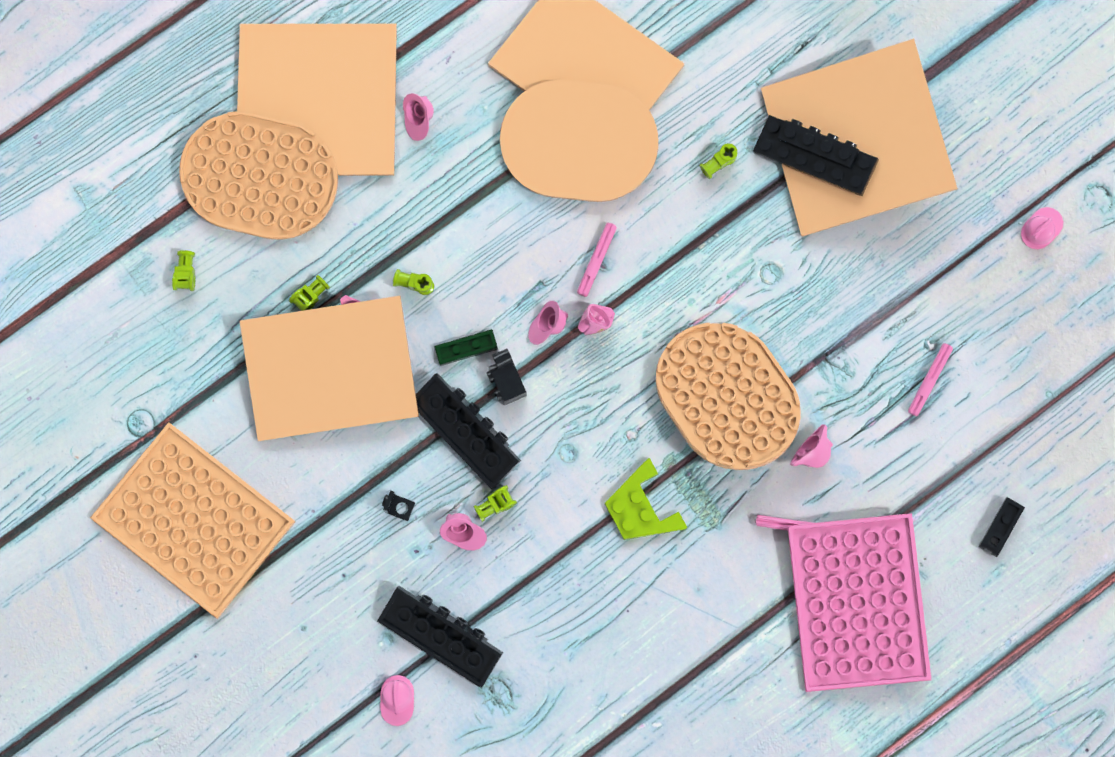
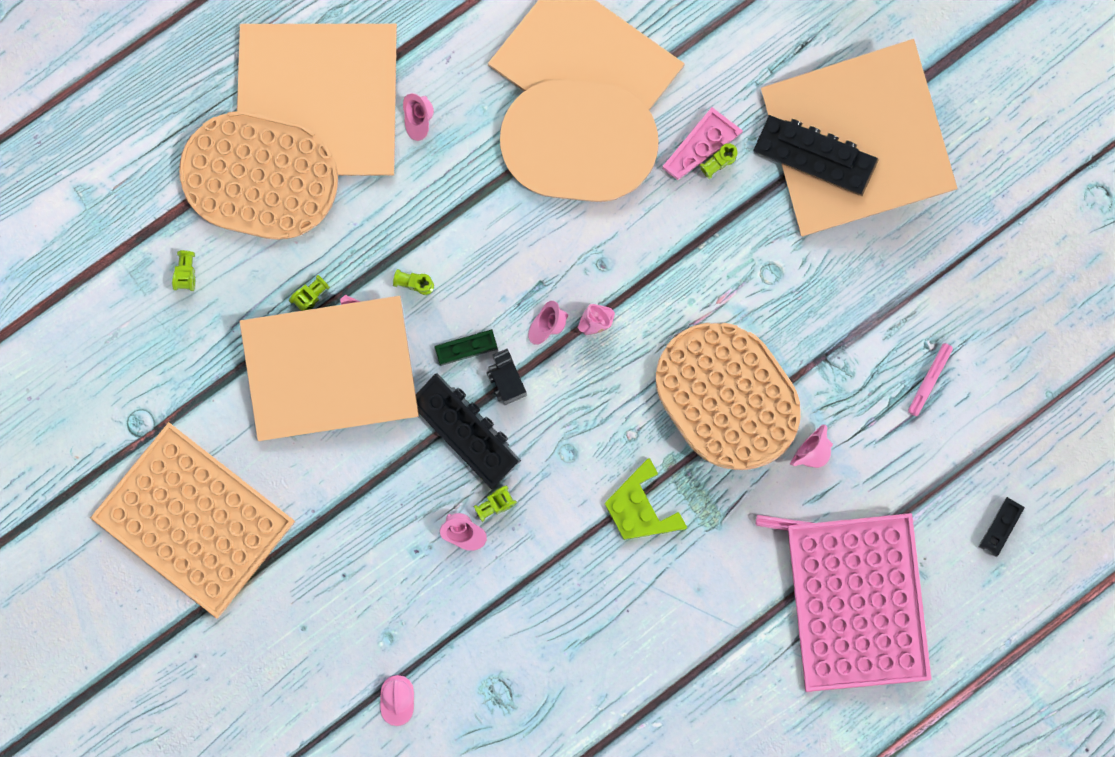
black plate [377,586,504,688] -> none
black bracket [382,490,415,521] -> none
bright pink axle [577,223,617,297] -> none
bright pink piece [1021,207,1063,250] -> none
none -> bright pink wing [662,107,743,180]

